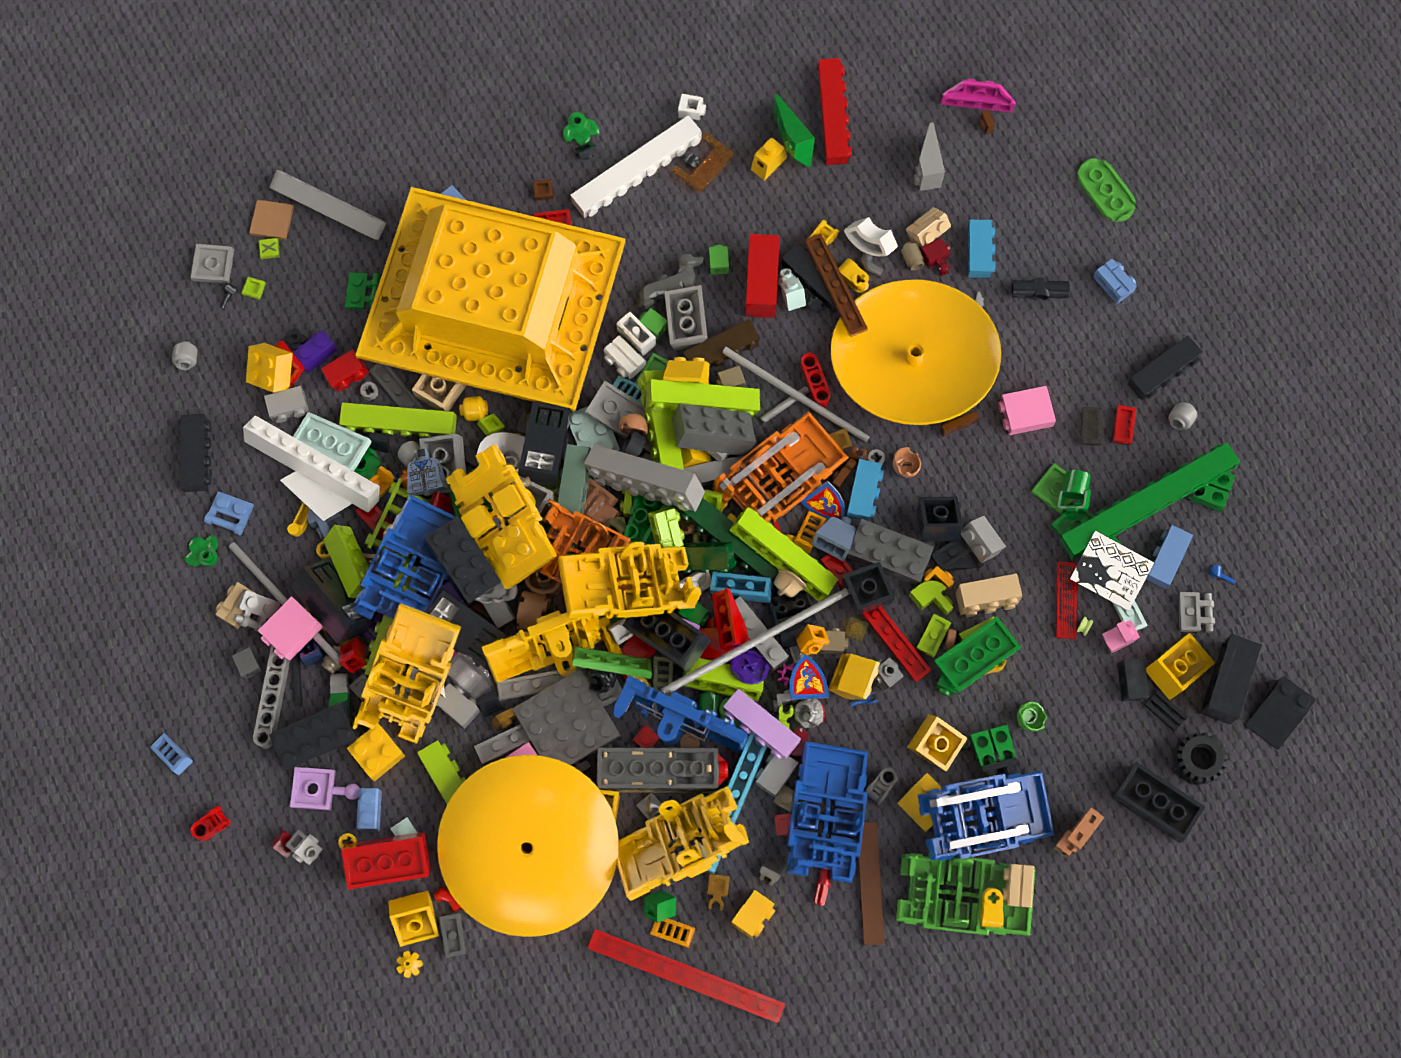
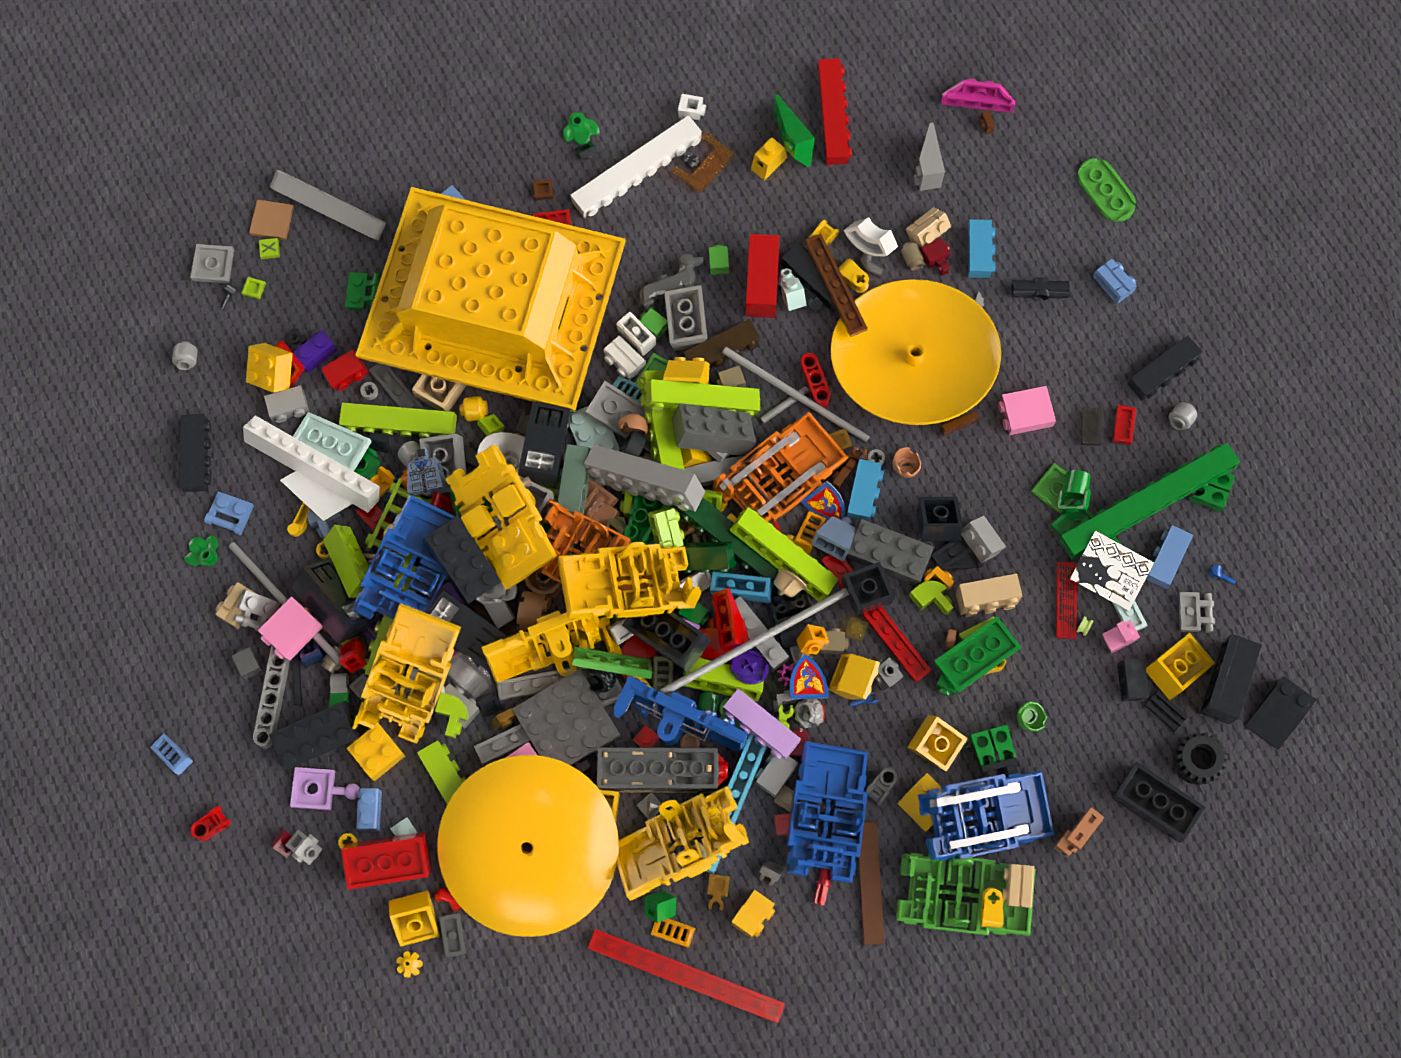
lime plate [916,614,951,658] -> none
none -> lime brick [435,692,469,739]

